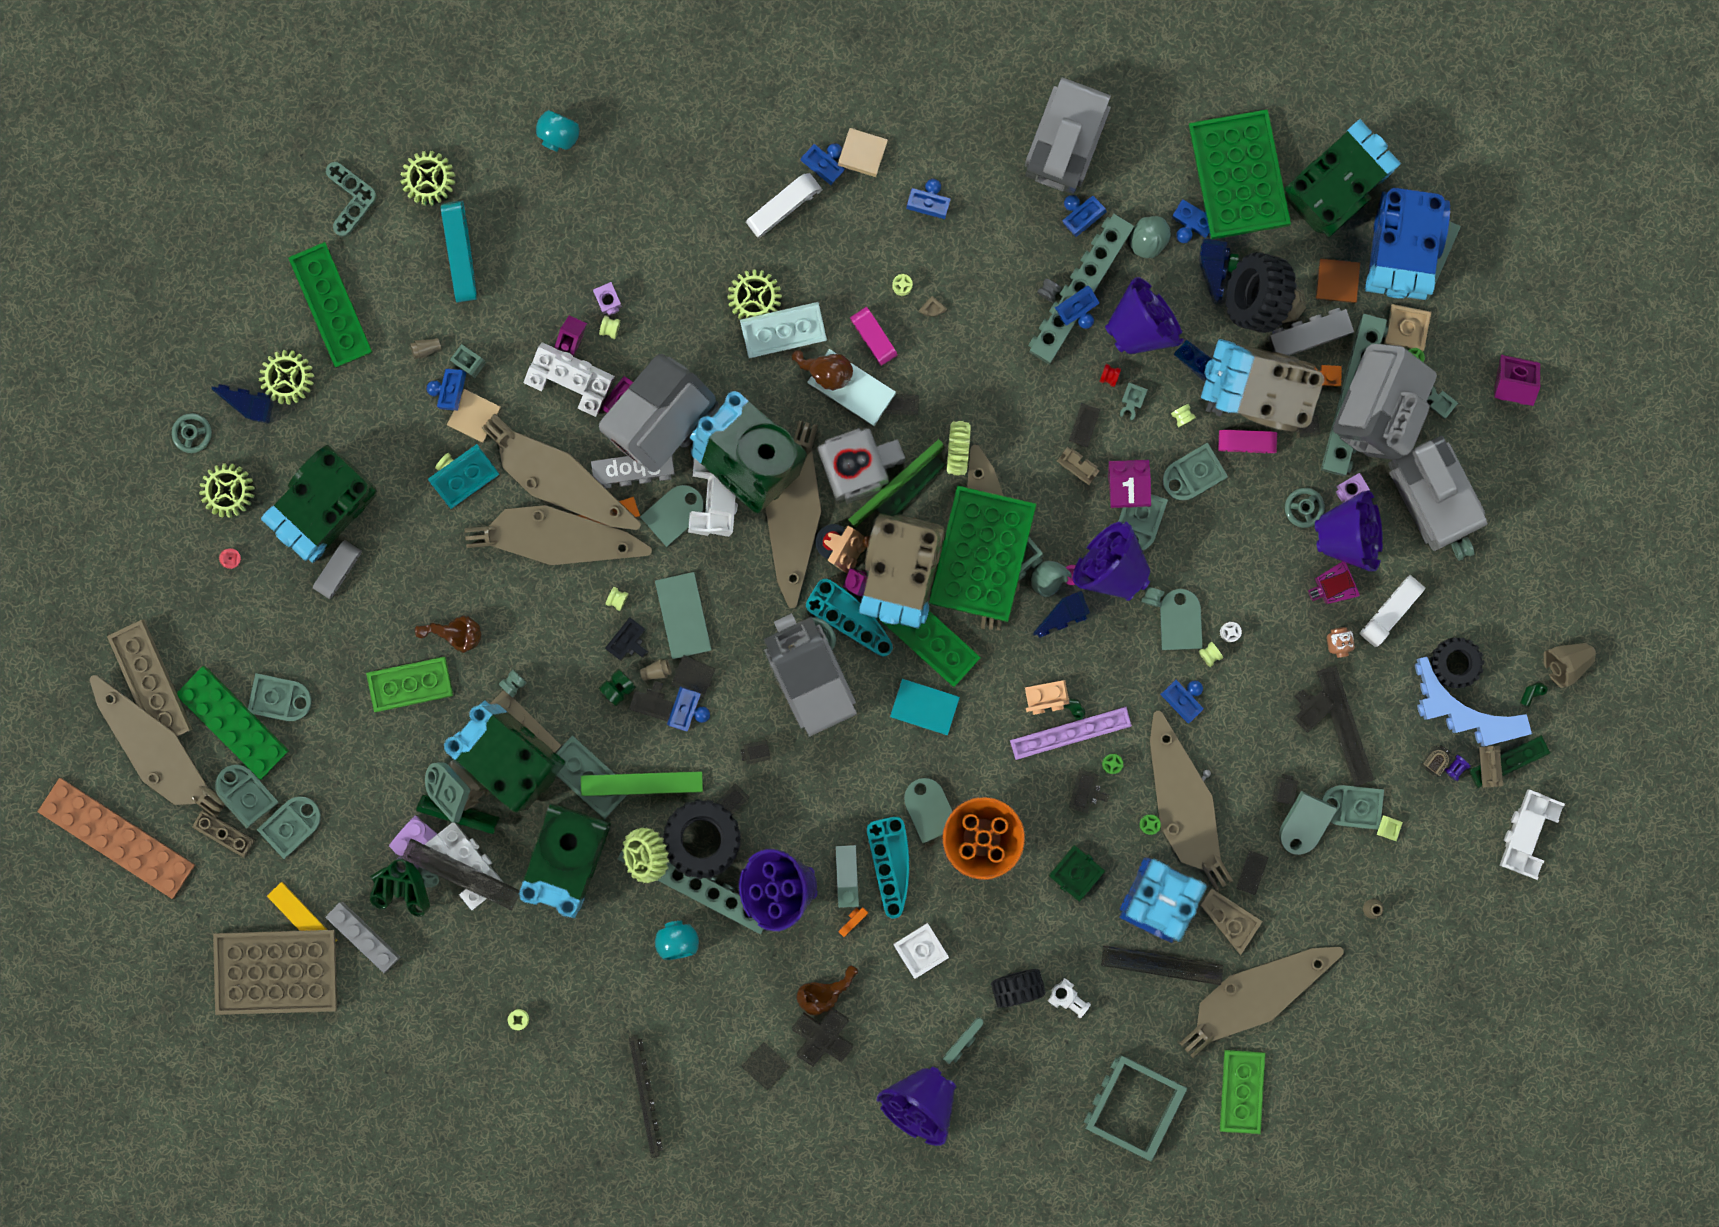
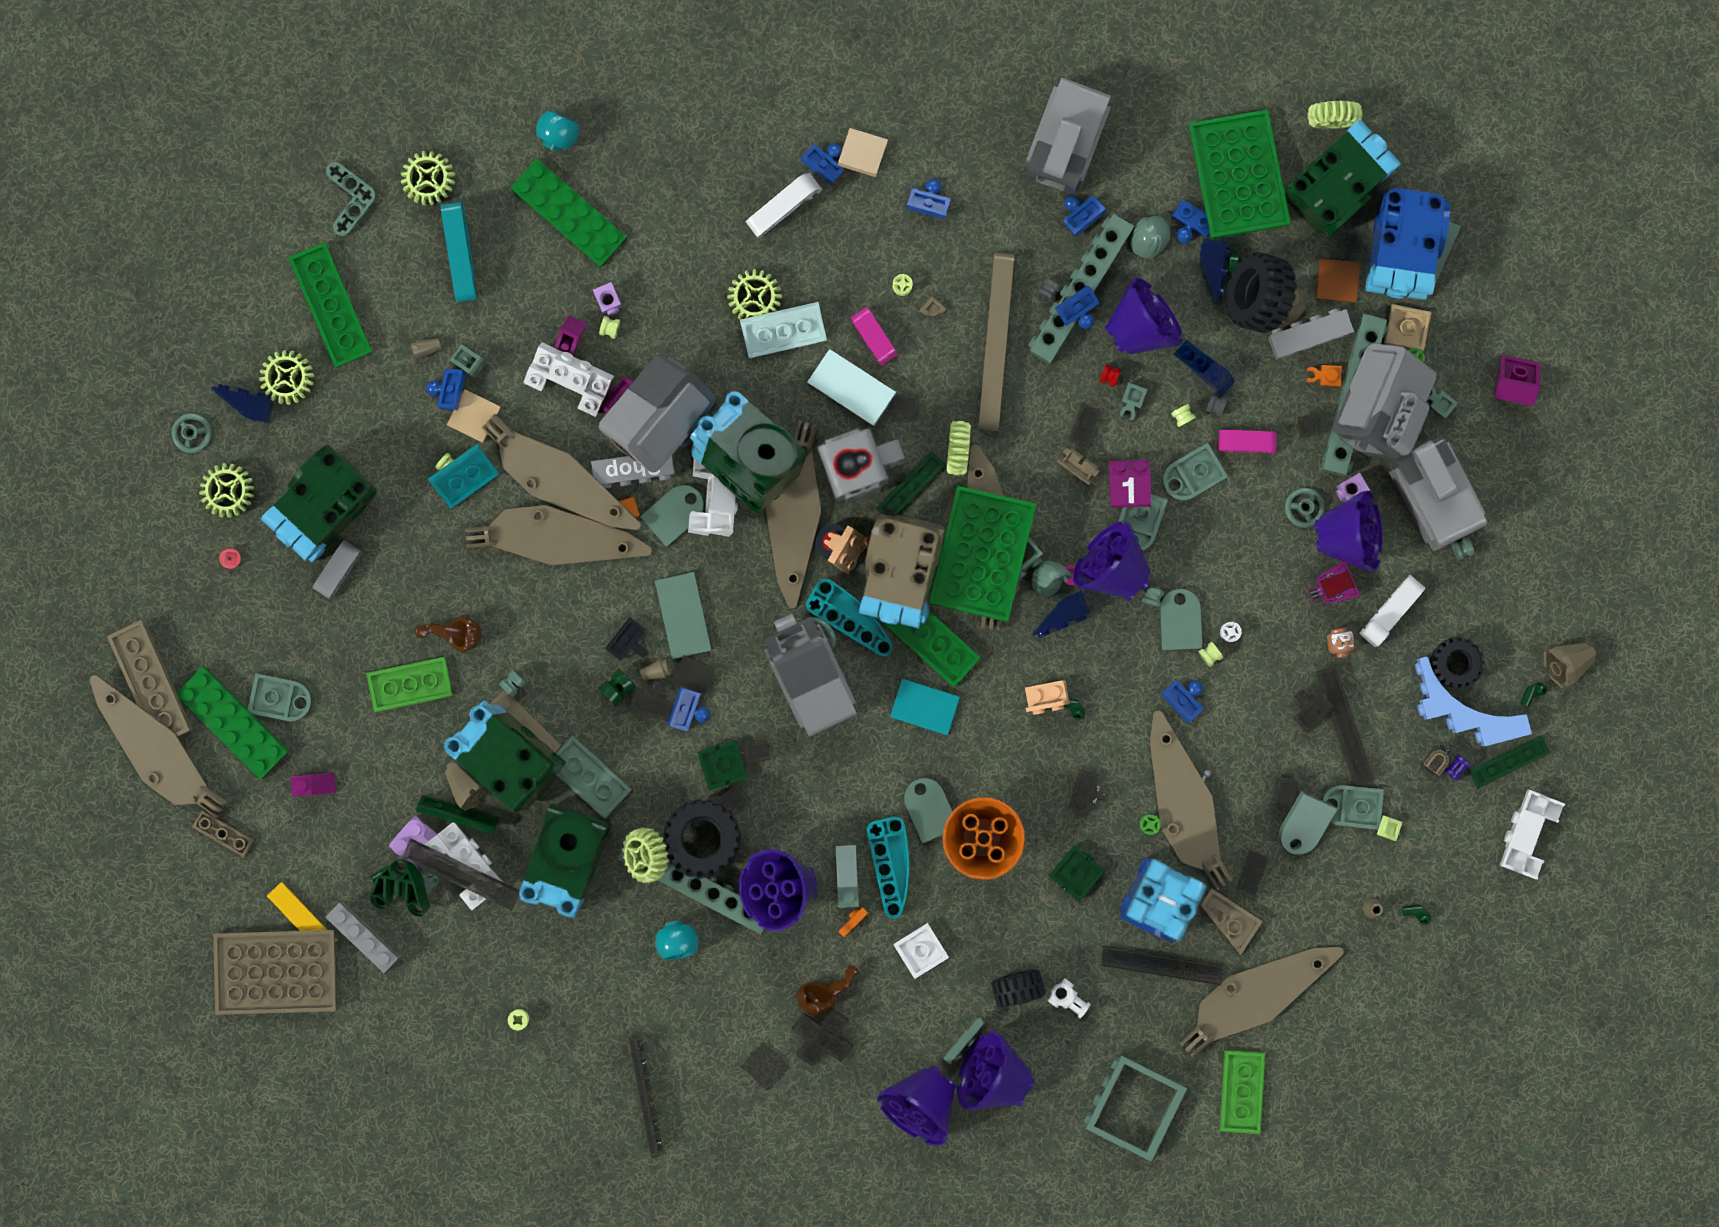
nougat plate [38,778,195,899] -> none
sand green tile [215,765,278,829] -> none
sand green tile [257,797,321,859] -> none
sand green tile [425,762,471,823] -> none
bright green tile [581,772,703,797] -> none
yellowish green wheel [605,587,629,611] -> none
reddish brown hair [791,350,853,391] -> none
magenta bracket [843,568,868,596] -> none
bright green tile [848,439,945,528] -> none
lavender tile [1010,707,1132,760] -> none
bright green wheel [1102,754,1123,774] -> none
dark tan piece [1201,339,1324,432] -> none
dark tan hinge [1479,746,1503,788] -> none
none -> magenta slope [290,773,336,797]
none -> green plate [510,158,627,268]
none -> dark green plate [697,740,748,791]
none -> dark purple cone [957,1031,1035,1110]
none -> dark tan beam [978,253,1014,431]
none -> yellowish green gear [1308,100,1363,129]
none -> dark green arm [1402,905,1431,925]

